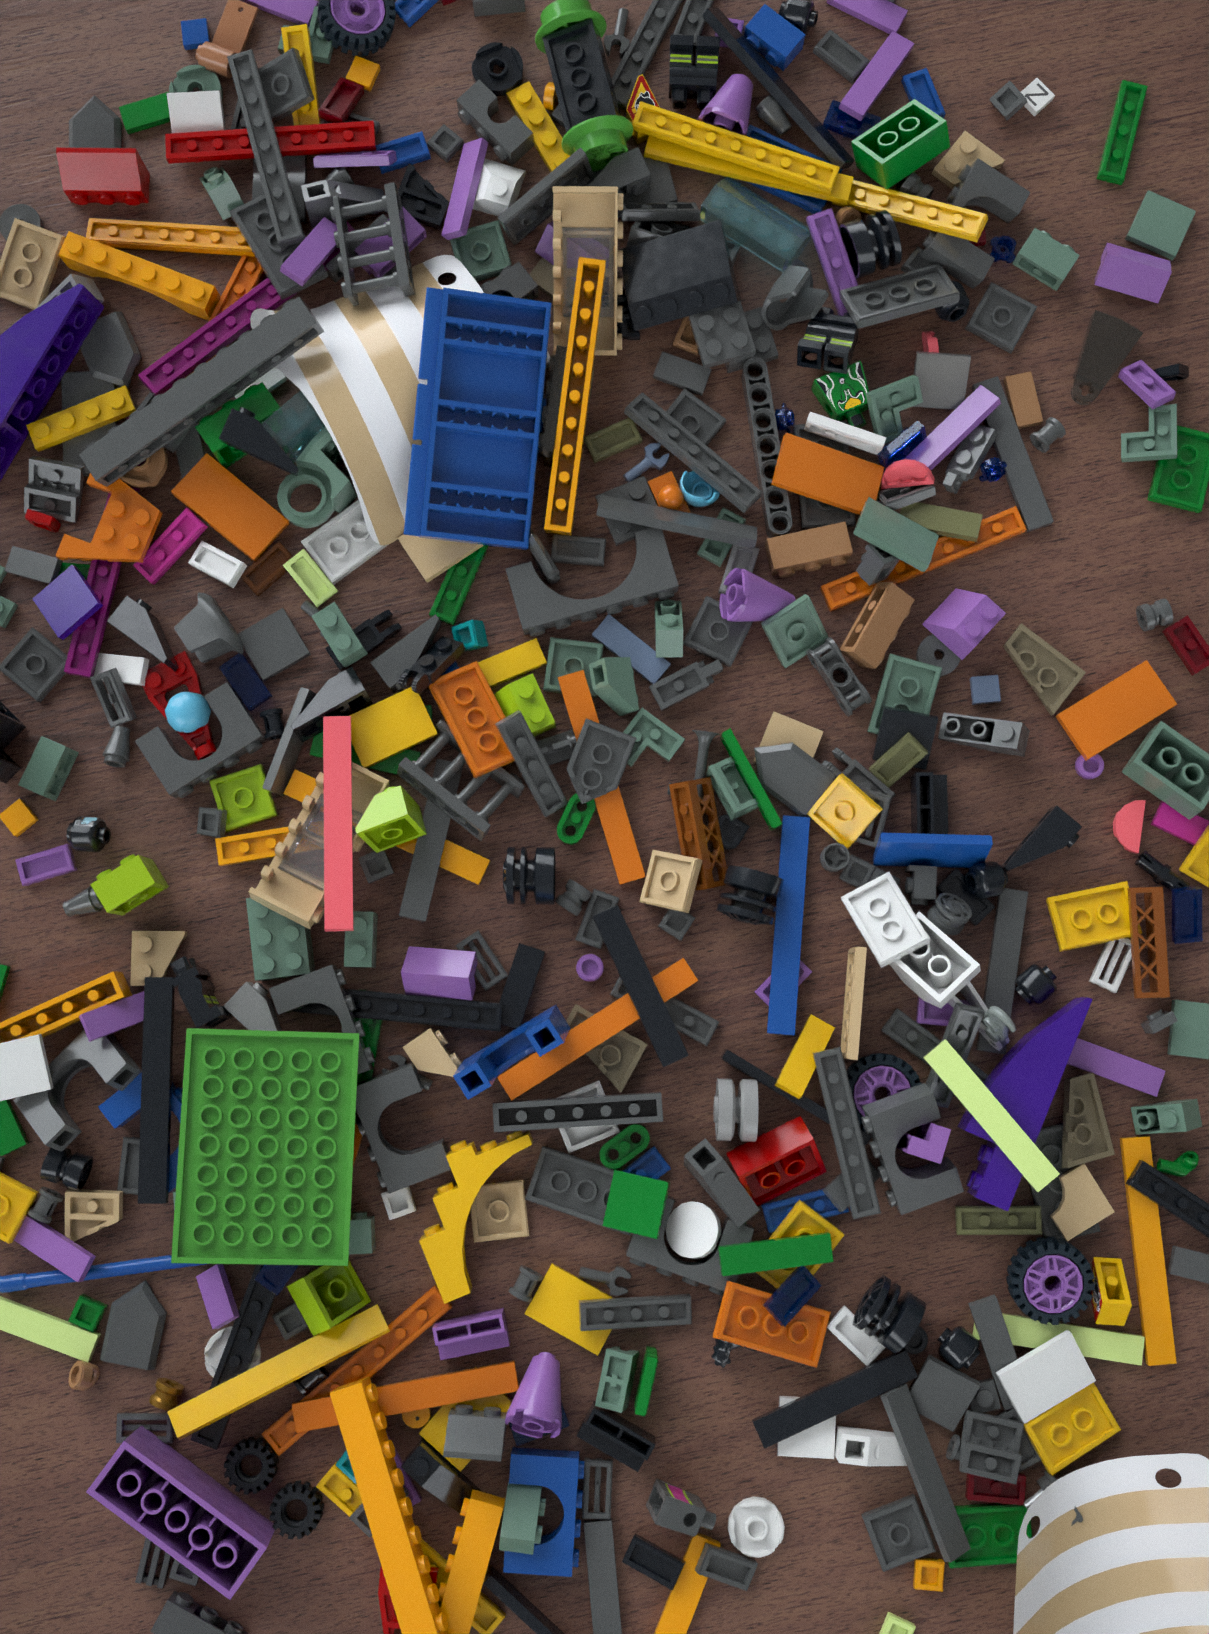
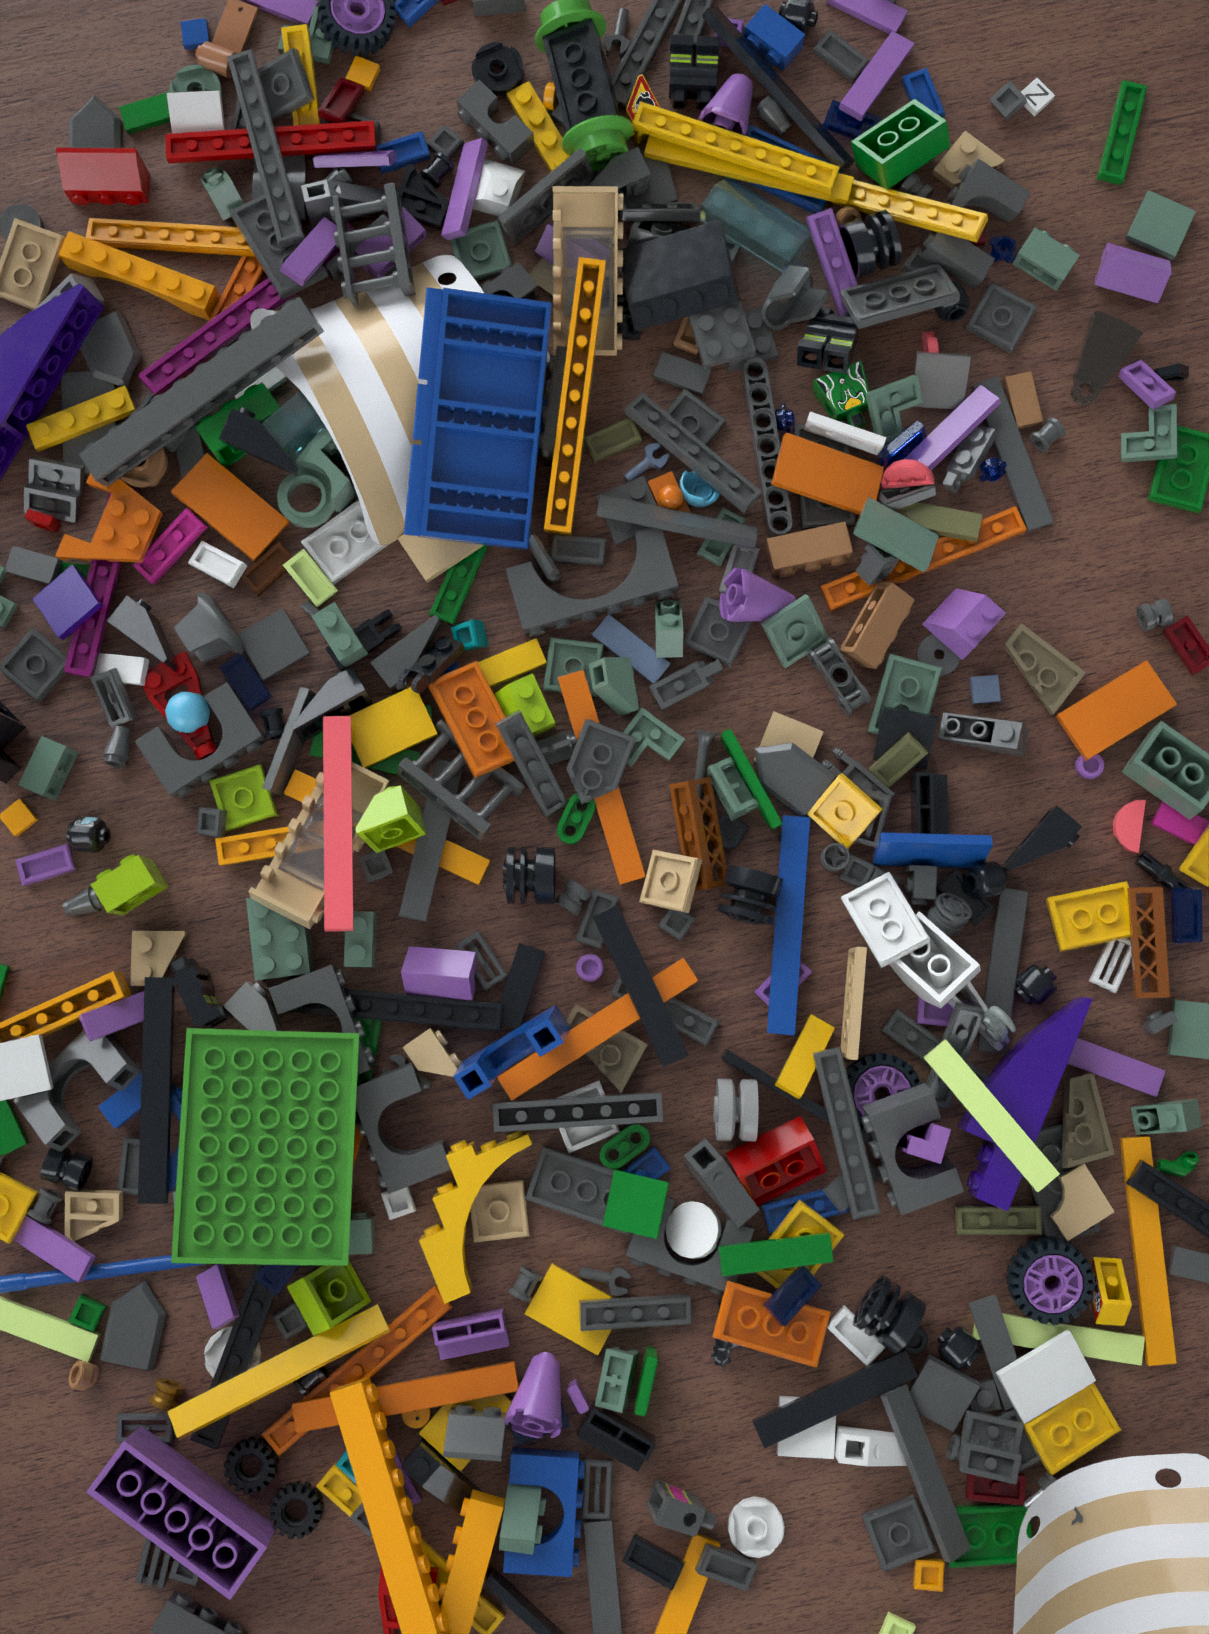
none -> black bush [420,152,454,189]
none -> medium lavender tile [567,1378,590,1414]

